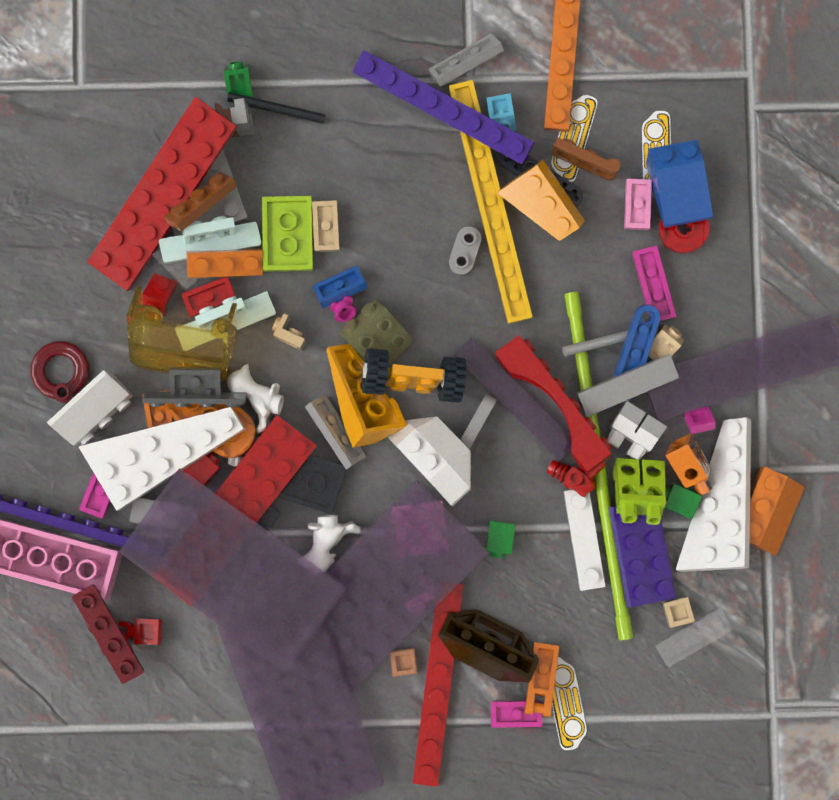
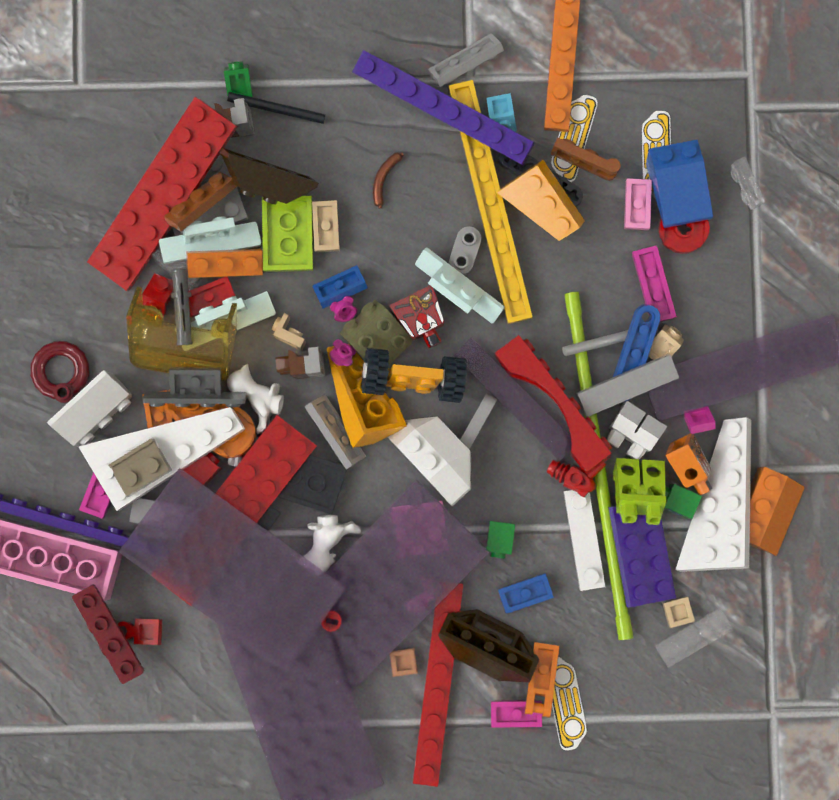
none -> dark tan plate [109,438,172,497]
none -> dark grey pin [171,269,193,346]
none -> dark brown wedge [220,147,319,205]
none -> hips [275,347,325,379]
none -> red hinge [321,611,342,632]
none -> dark pink plate [329,339,356,366]
none -> copper piece [373,152,404,209]
none -> torso [389,285,444,349]
none -> light aqua bracket [415,247,504,323]
none -> blue plate [498,573,554,614]
none -> clear plate [731,156,765,210]

